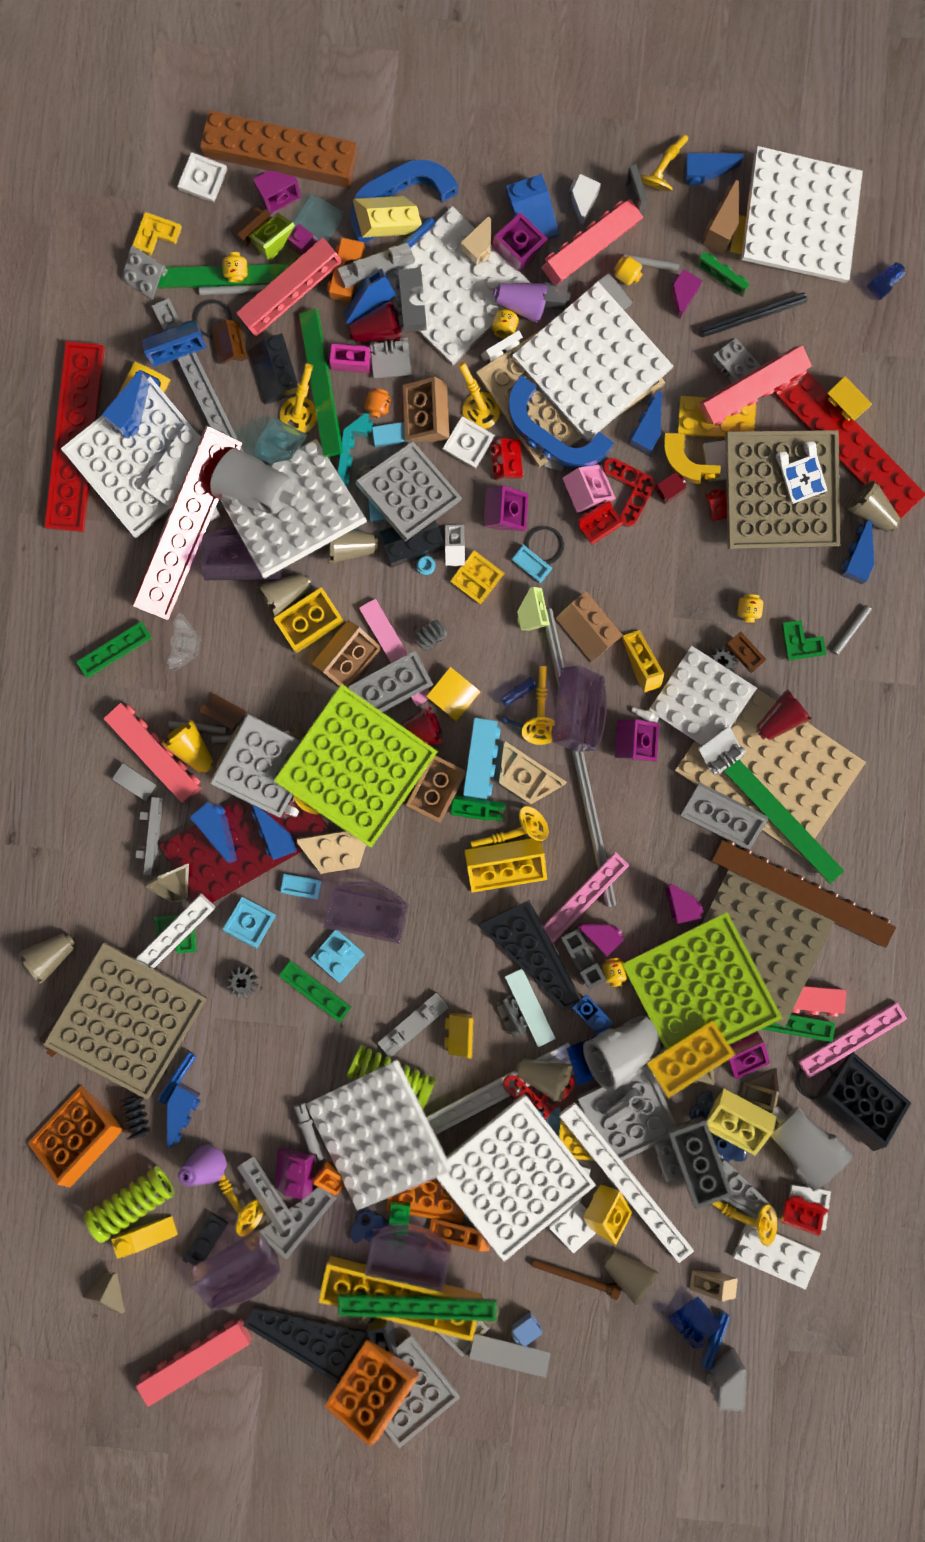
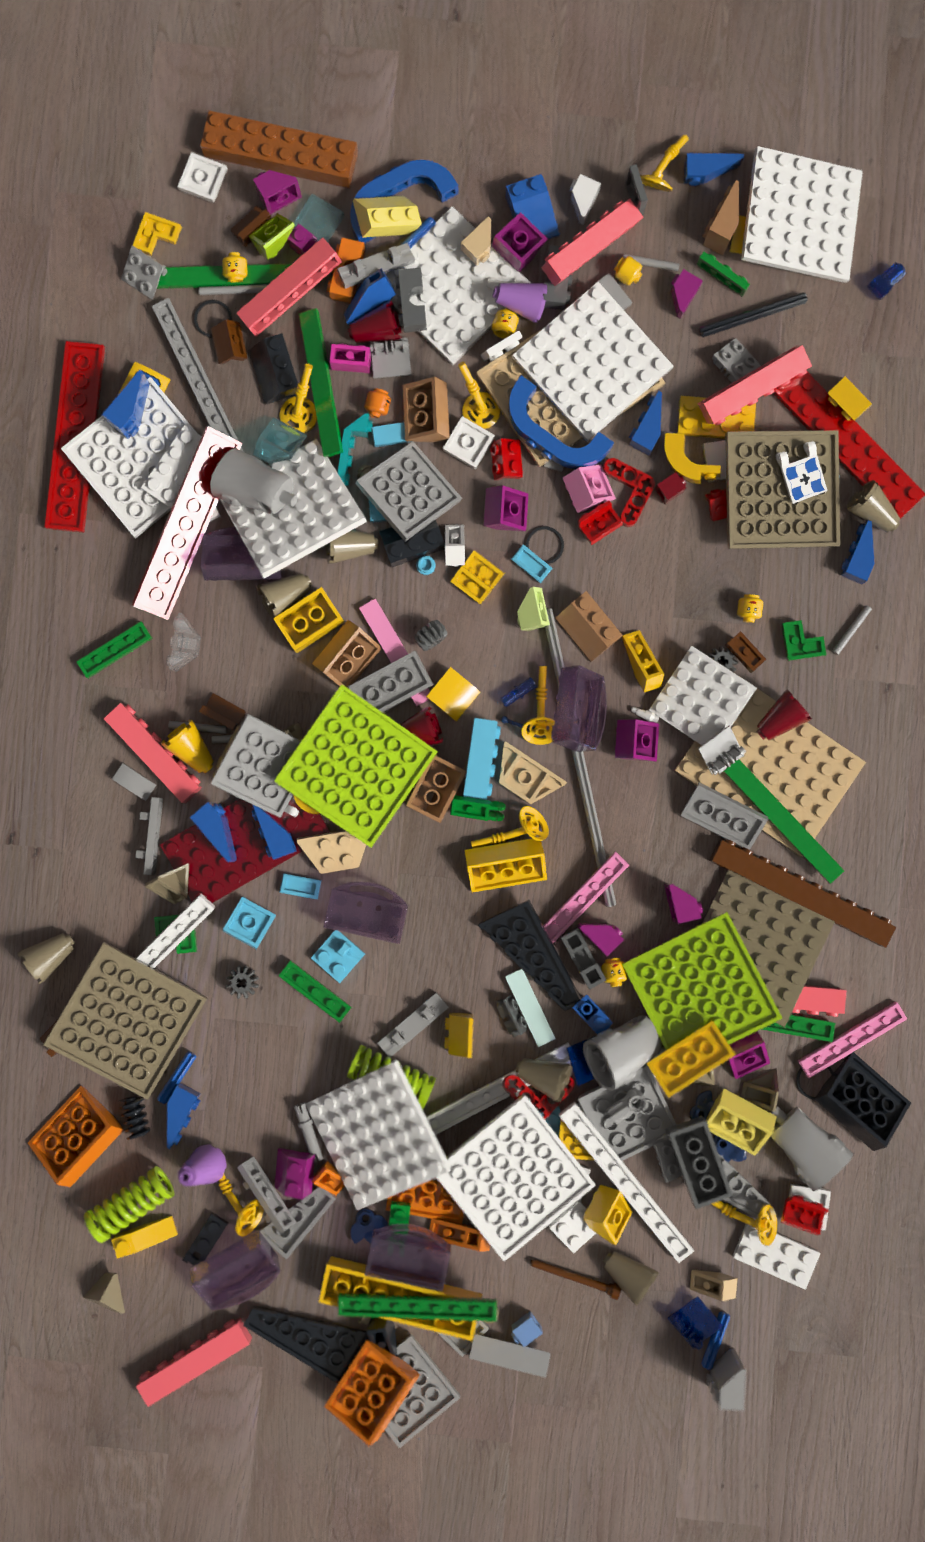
blue slope [142,320,207,367] -> none

